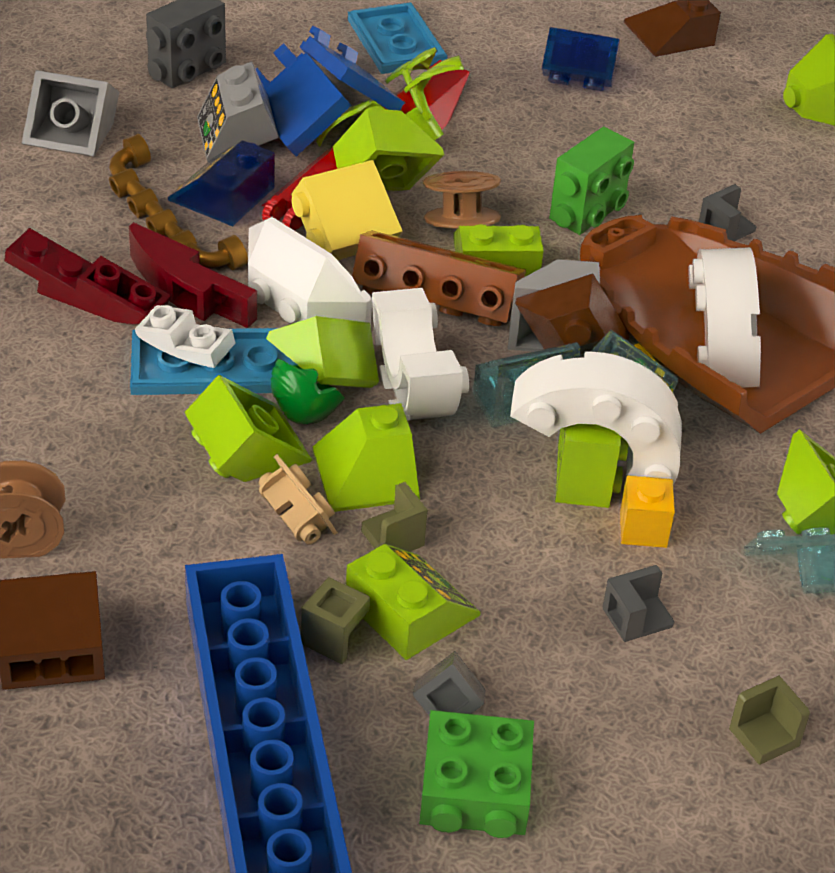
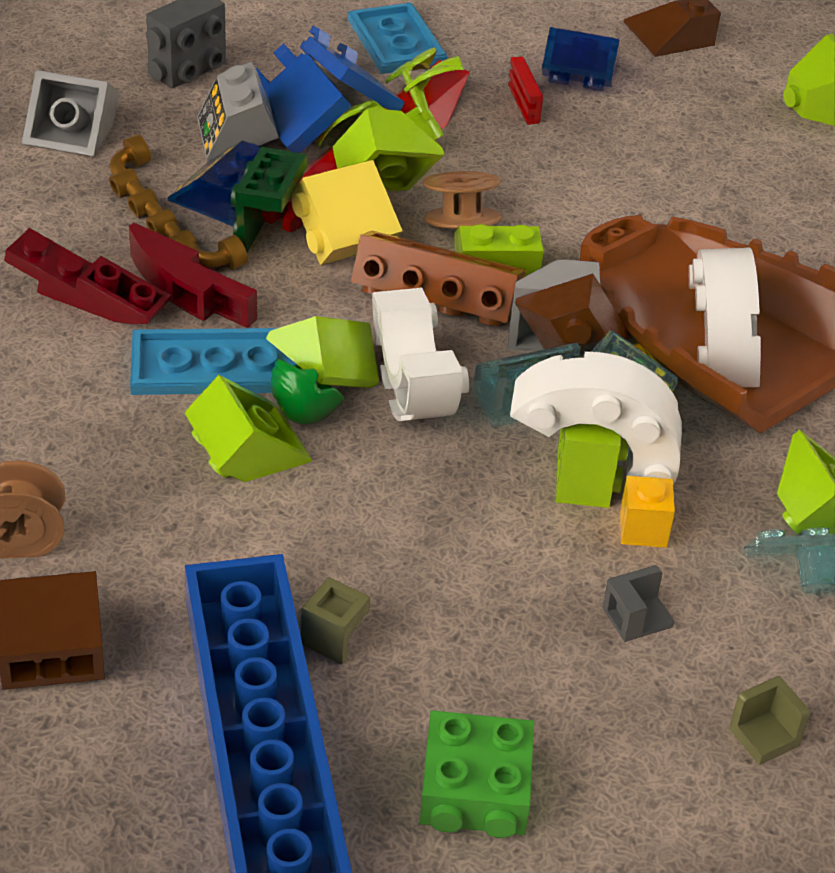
white slope [135,305,236,368] -> none
white wedge [248,217,372,325] -> none
tan hinge [259,454,338,544] -> none
lime slope [312,403,420,512] -> none
lime slope [346,544,480,660] -> none
olive panel [361,482,428,552] -> none
dark grey panel [412,651,486,716] -> none
bright green brick [549,126,635,235] -> none
dark grey panel [699,184,756,241] -> none
none -> dark green bracket [231,147,307,253]
none -> red tile [508,56,543,125]

